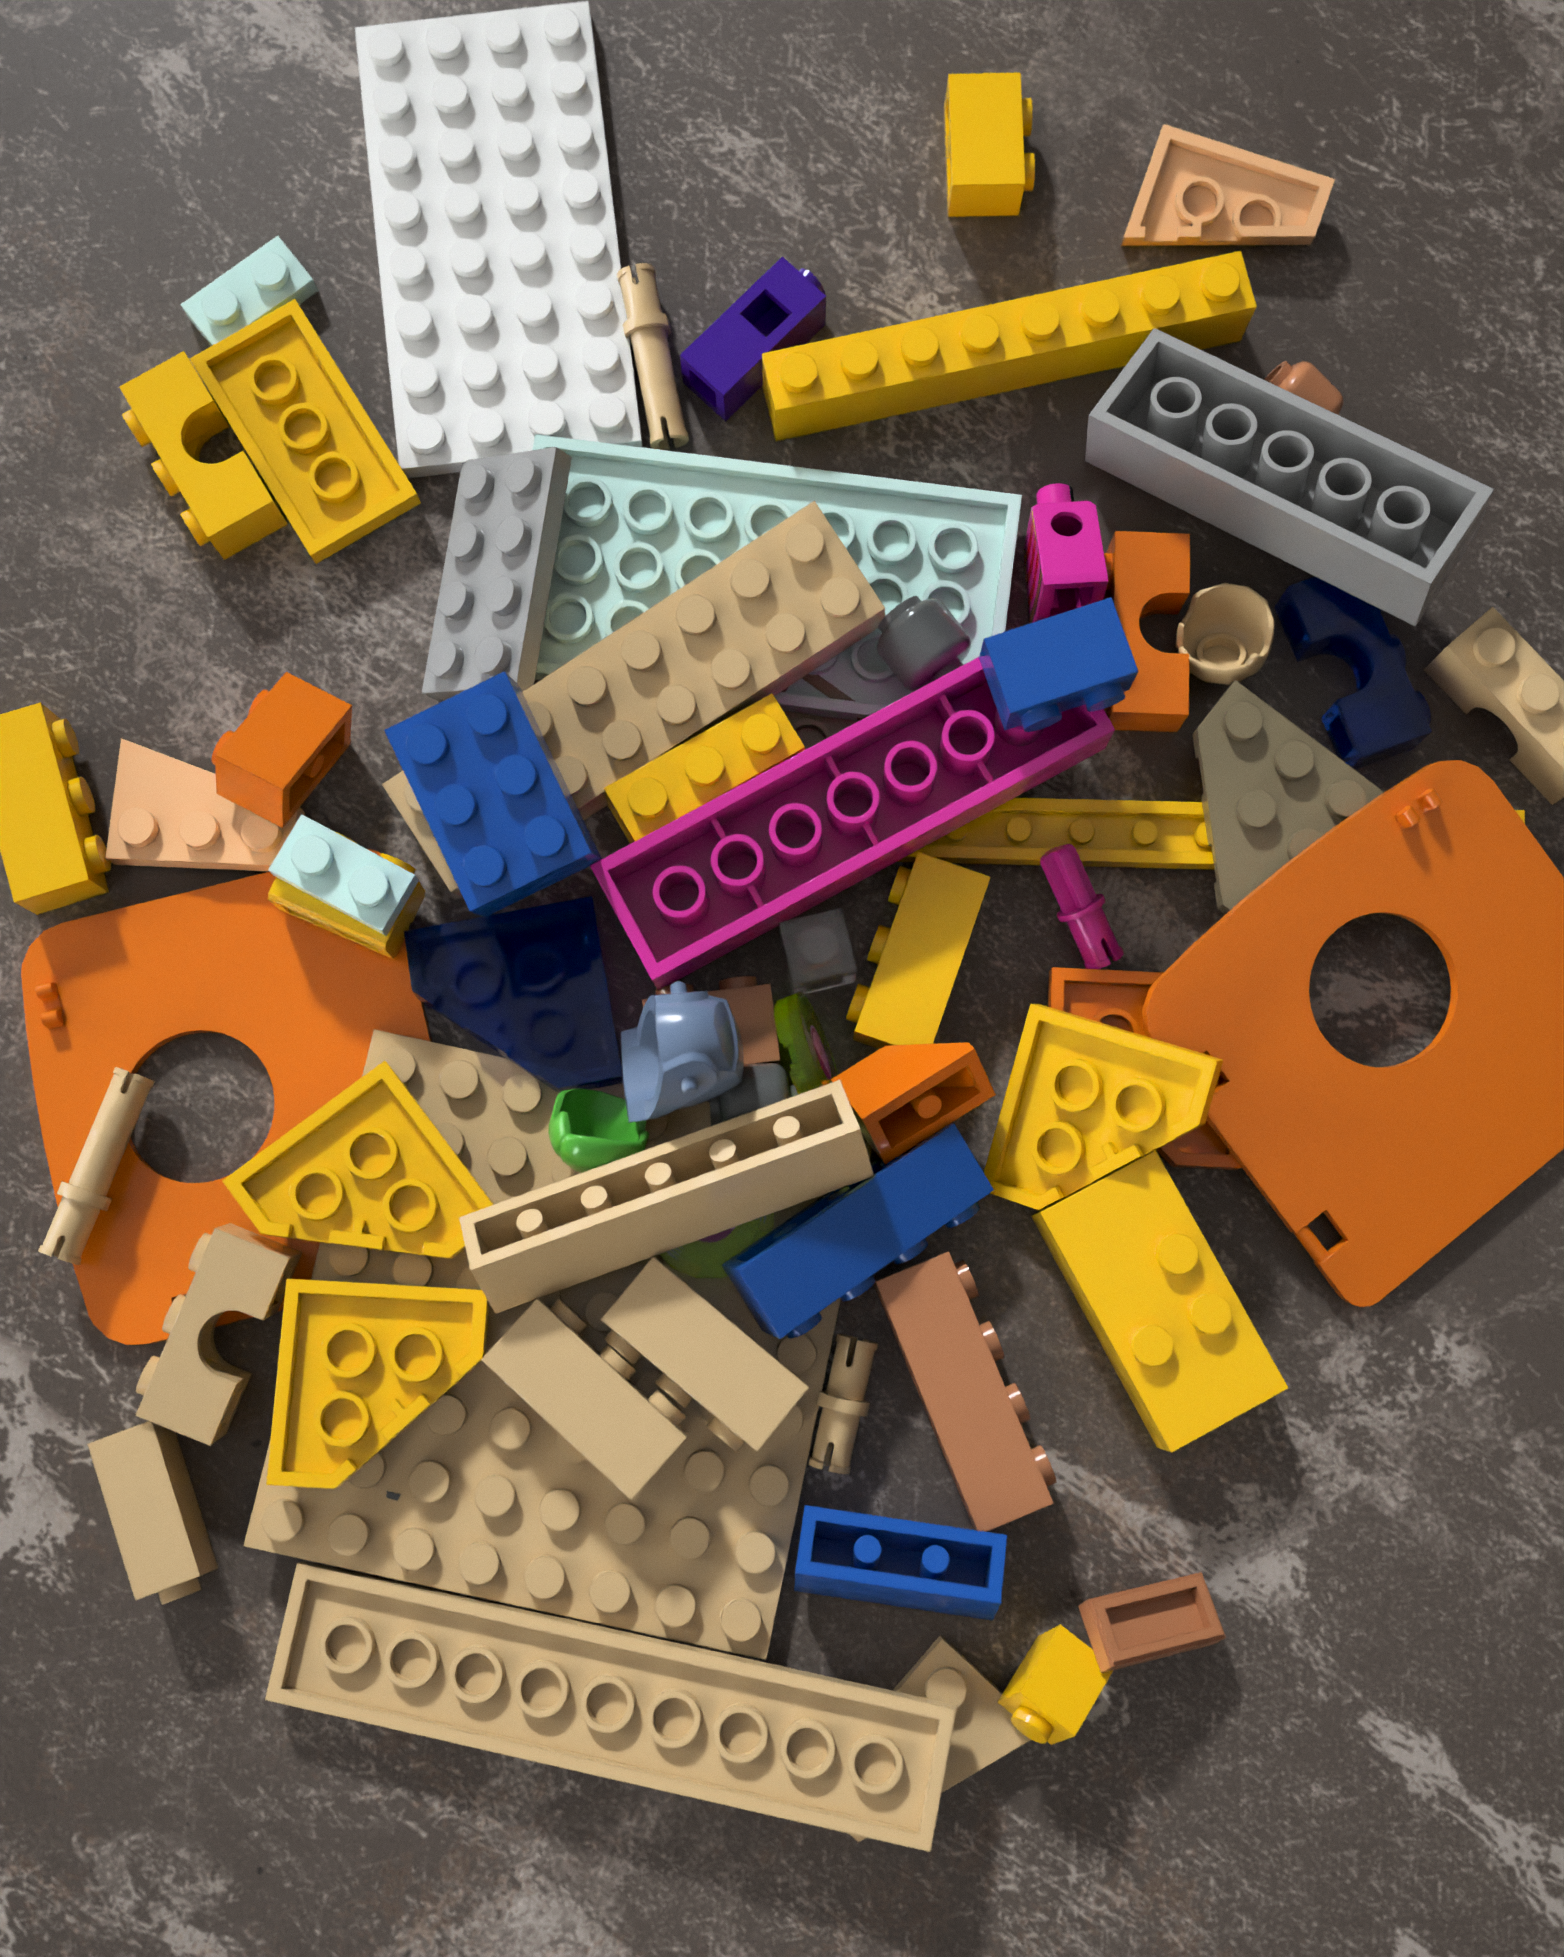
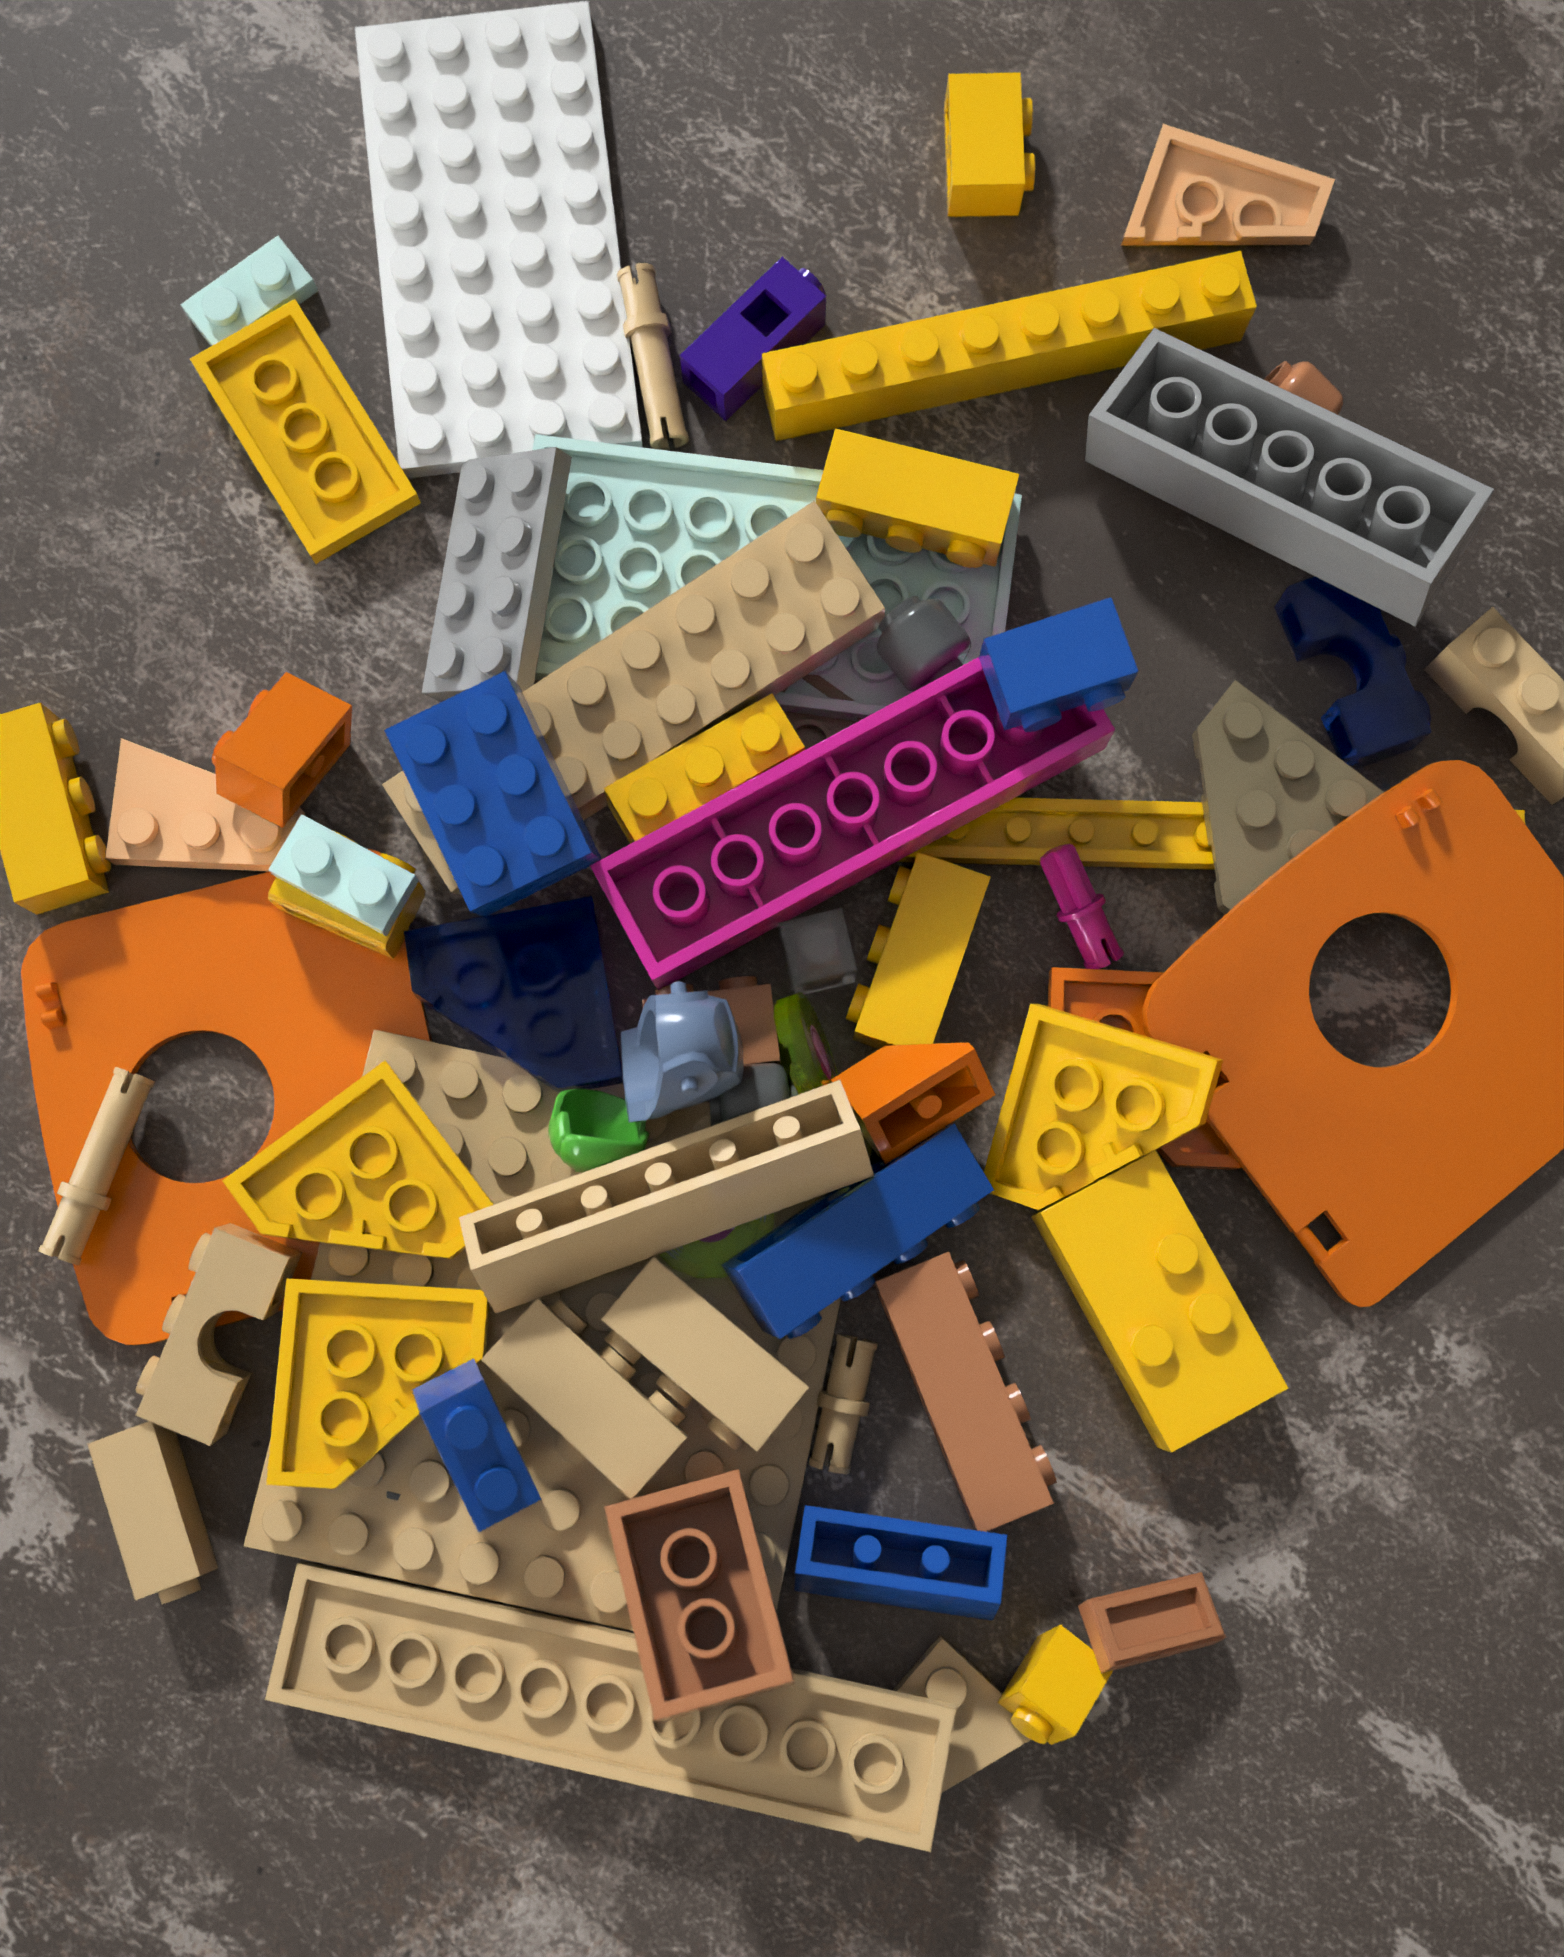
yellow arch [119,351,288,560] -> none
dark pink torso [1024,483,1108,624] -> none
orange arch [1104,531,1190,732] -> none
tan hair [1176,583,1275,685] -> none
none -> blue brick [412,1358,542,1532]
none -> nougat brick [604,1469,795,1722]
none -> yellow brick [816,428,1019,568]

